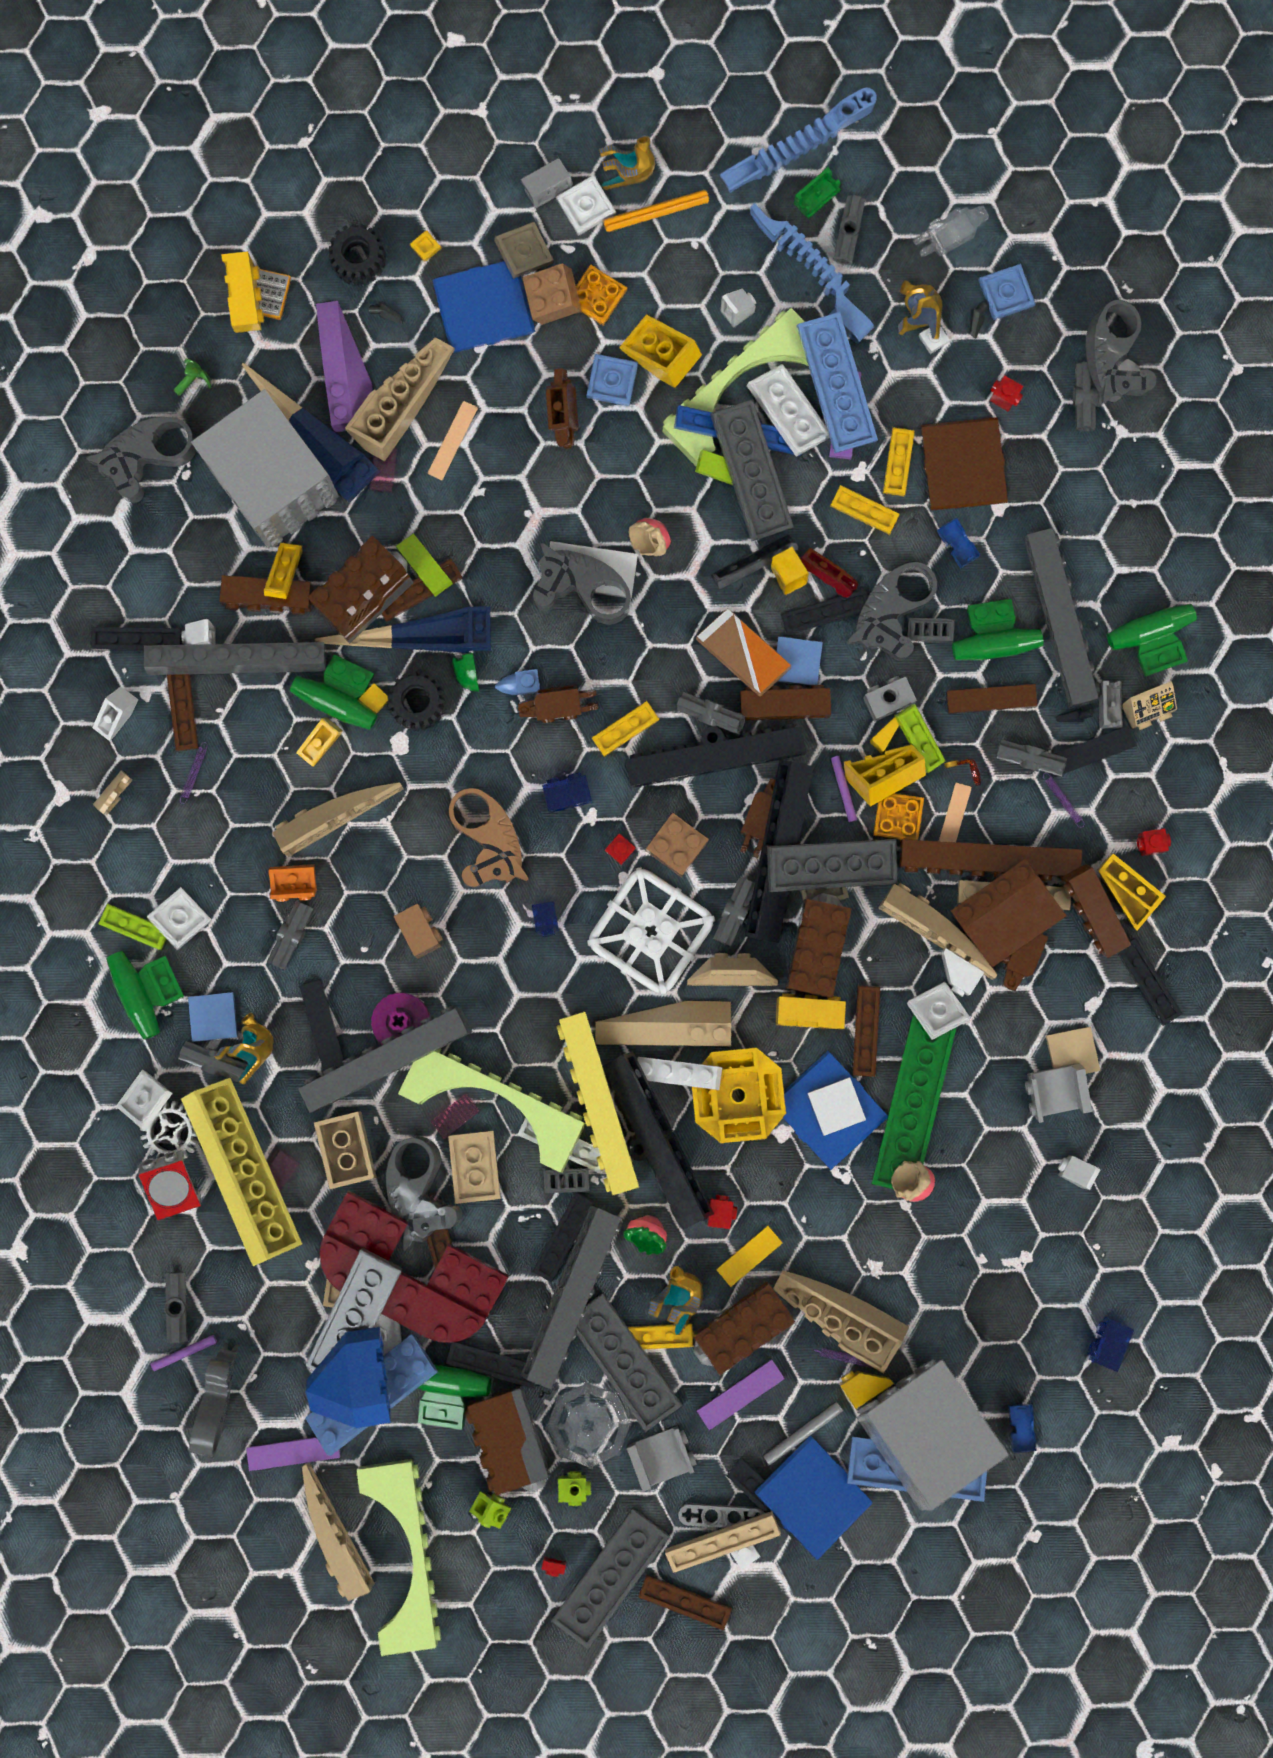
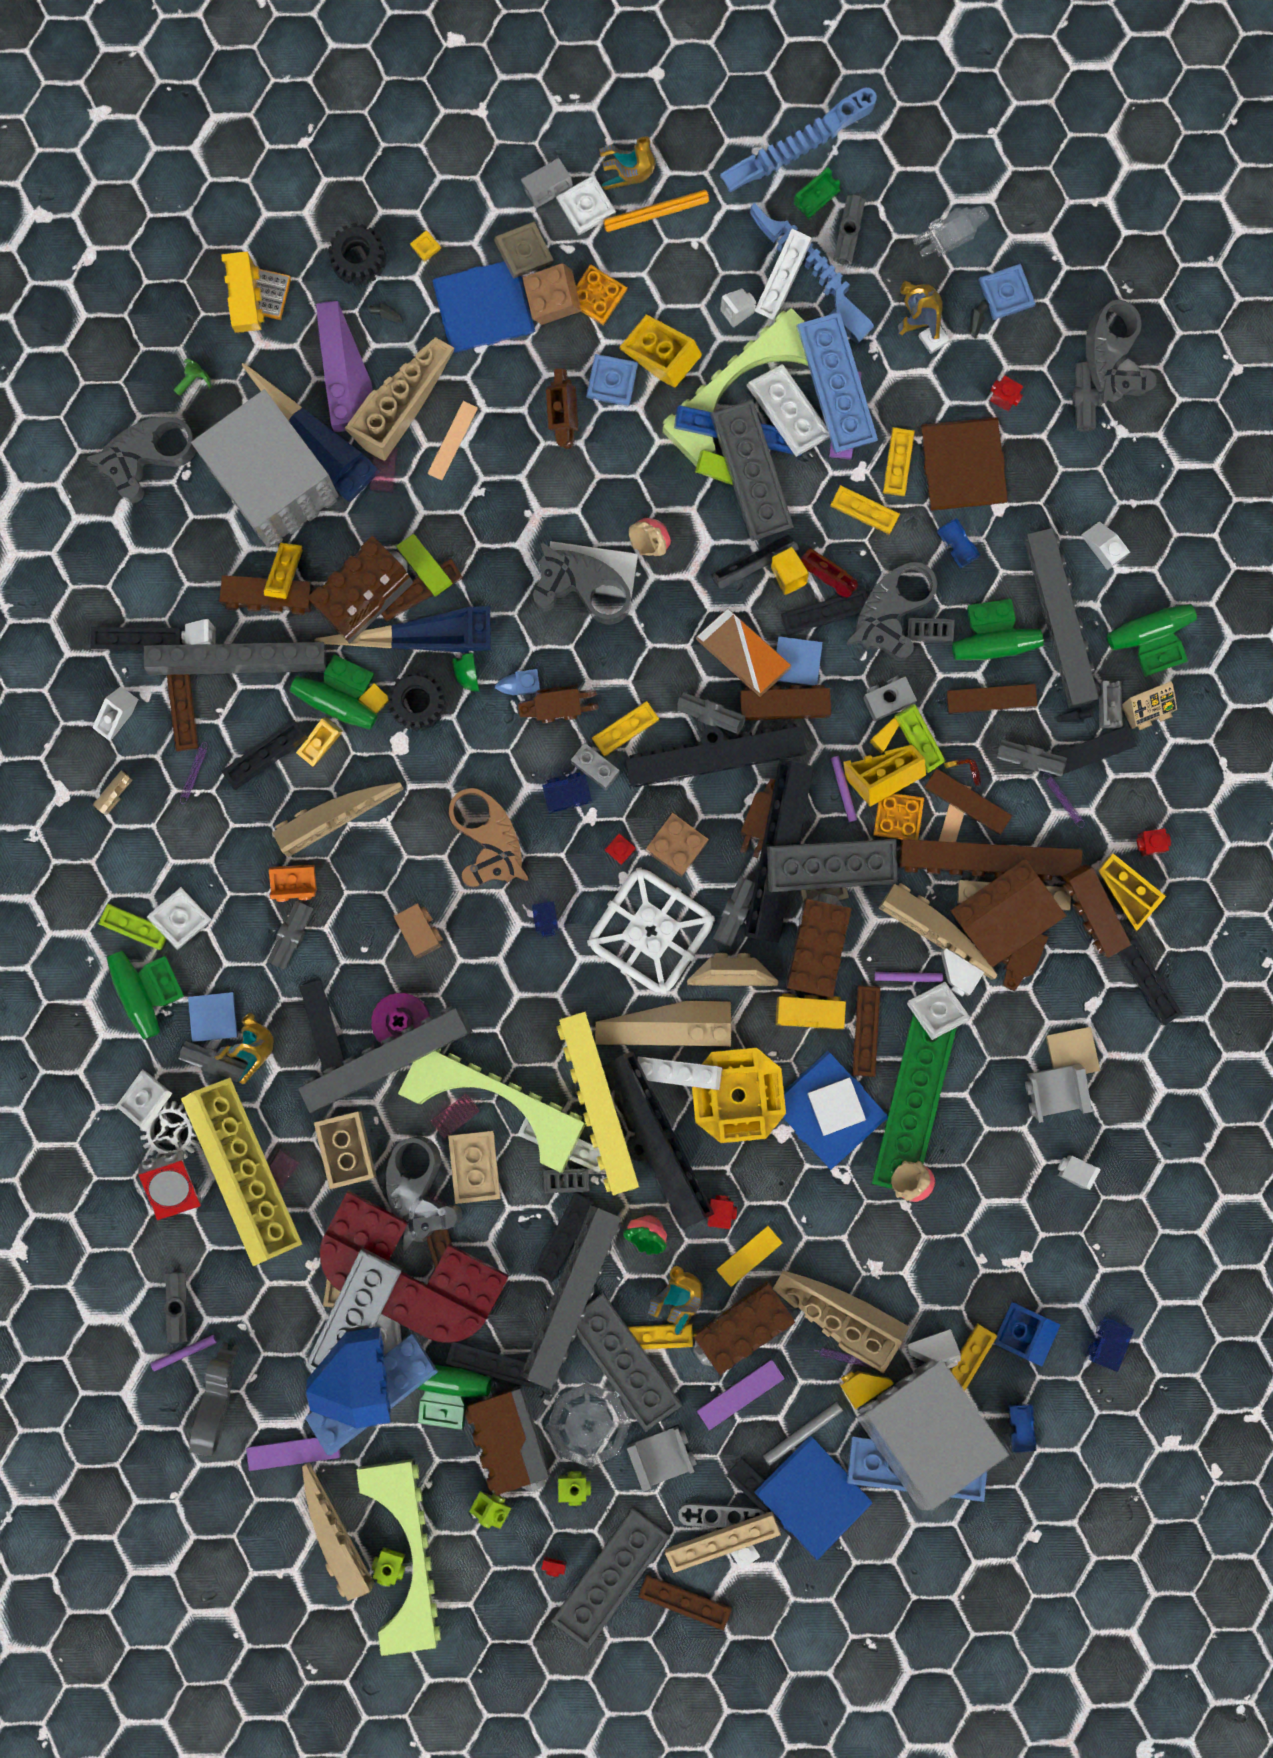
none -> black plate [221,720,308,790]
none -> lime brick [371,1547,406,1586]
none -> light grey brick [571,743,620,791]
none -> white plate [755,229,813,320]
none -> medium lavender bar [875,972,943,982]
none -> white slope [908,1329,961,1368]
none -> reddish brown tile [924,768,1012,835]
none -> yellow tile [949,1323,997,1392]
none -> blue slope [993,1302,1060,1366]
none -> white slope [1081,522,1130,570]

